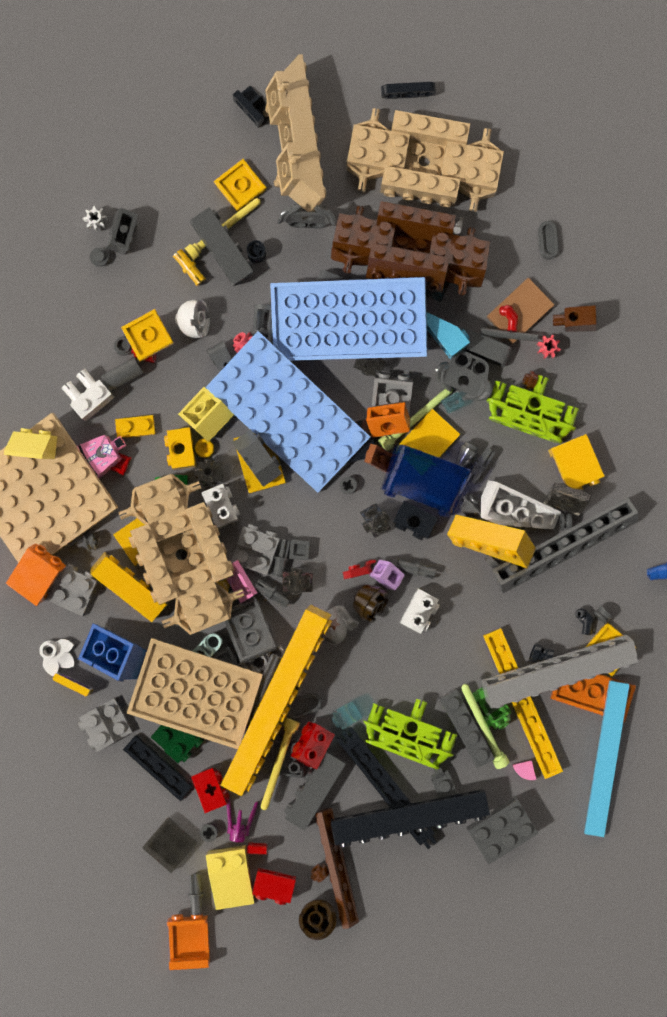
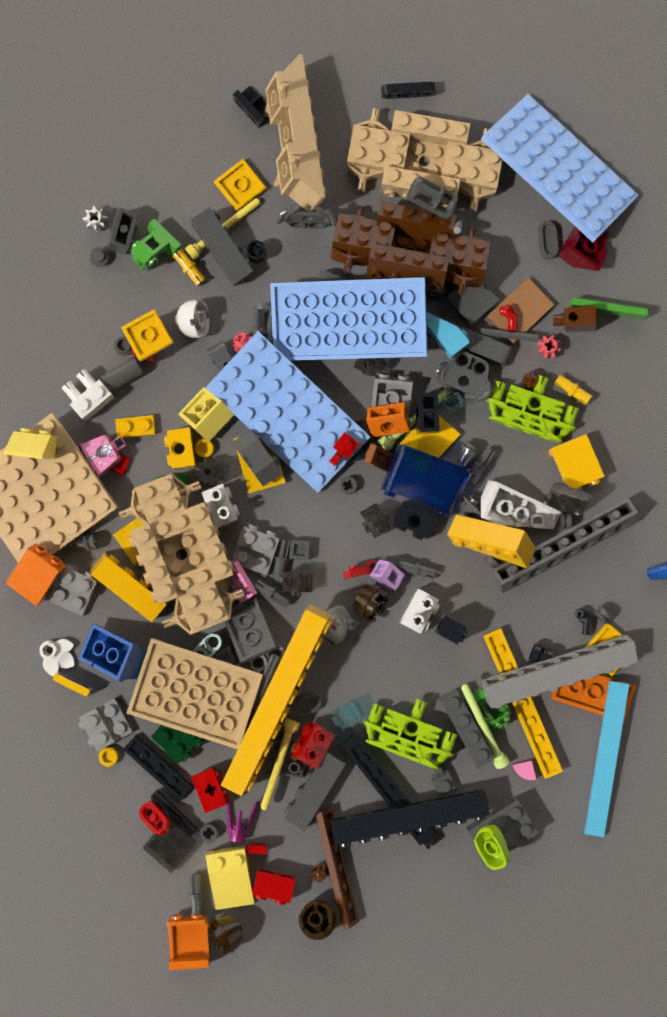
none -> yellow tile [99,746,119,767]
none -> bright green tile [131,219,181,271]
none -> red plate [139,802,171,835]
none -> black axle [150,790,198,836]
none -> dark brown cone [208,915,244,956]
none -> red plate [329,432,360,466]
none -> dark grey piece [406,175,458,219]
none -> black brick [415,393,440,434]
none -> black brick [434,615,468,645]
none -> dark grey tile [445,282,499,326]
none -> lime piece [474,824,510,870]
none -> light blue plate [481,94,638,242]
none -> yellow pin [554,374,593,405]
none -> dark red wedge [558,226,609,271]
none -> bright green tile [569,297,648,320]

